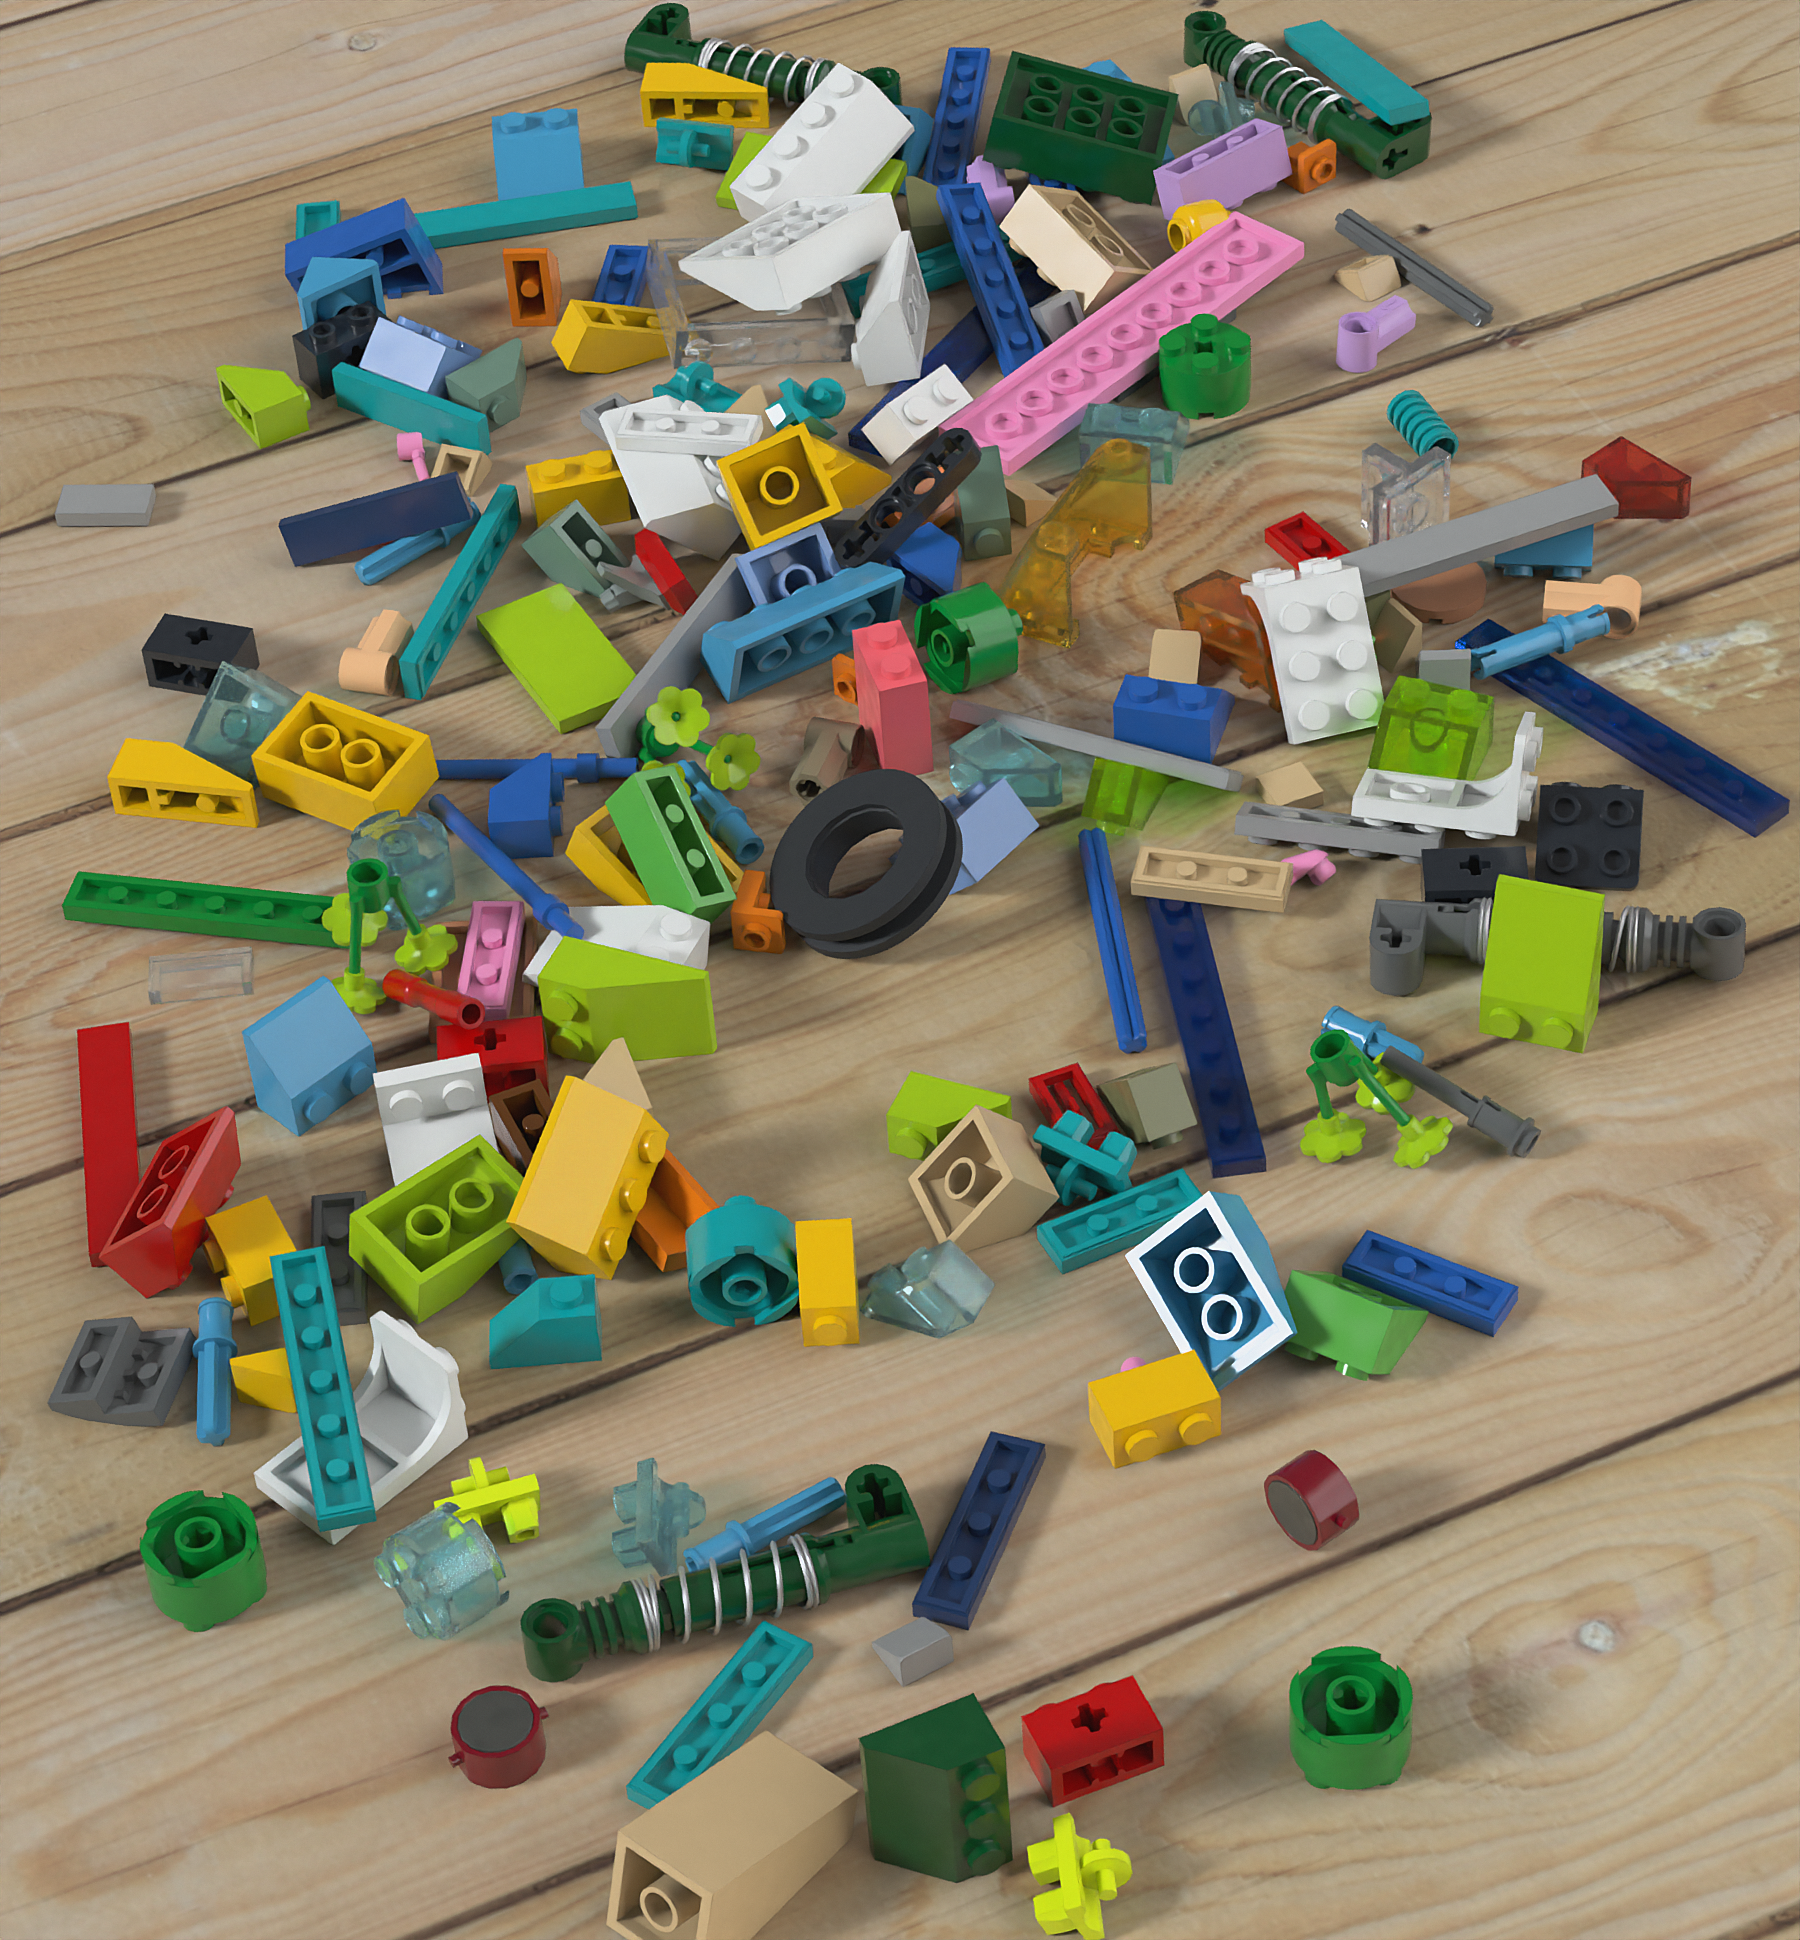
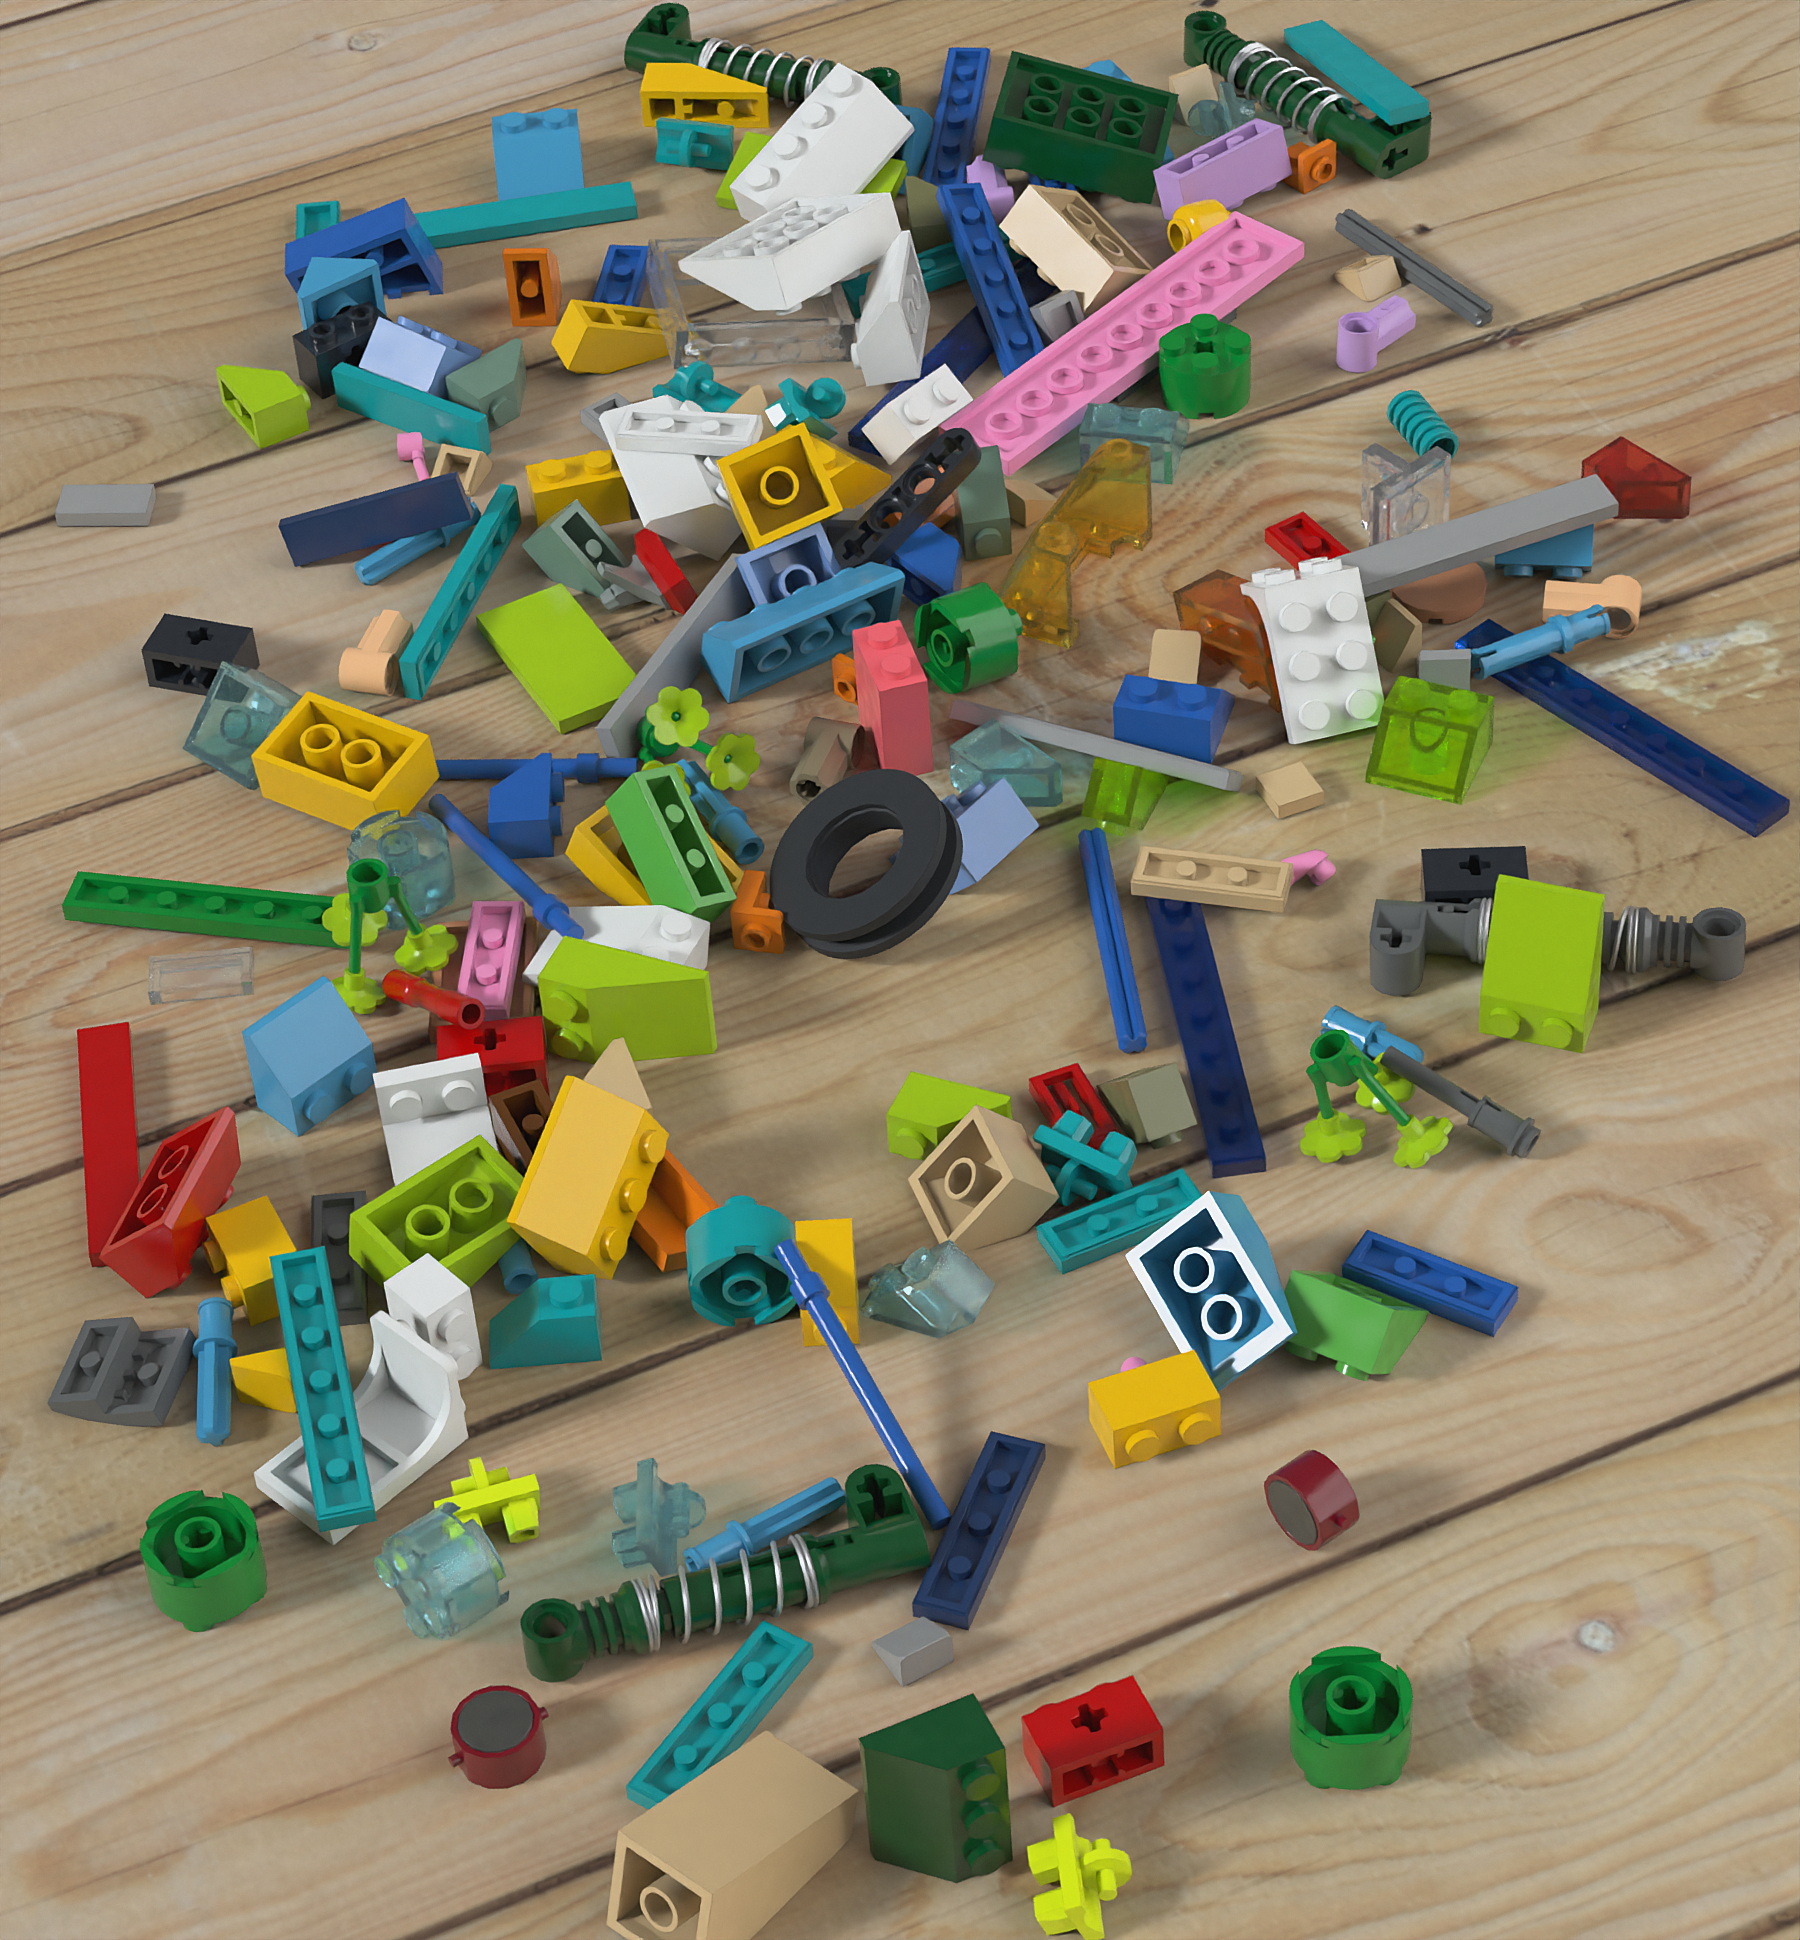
yellow slope [107,738,260,828] -> none
light grey plate [1235,801,1446,864] -> none
white bracket [1351,711,1543,839] -> none
black bracket [1535,782,1644,891] -> none
none -> white brick [384,1253,483,1380]
none -> blue bar [774,1239,952,1530]

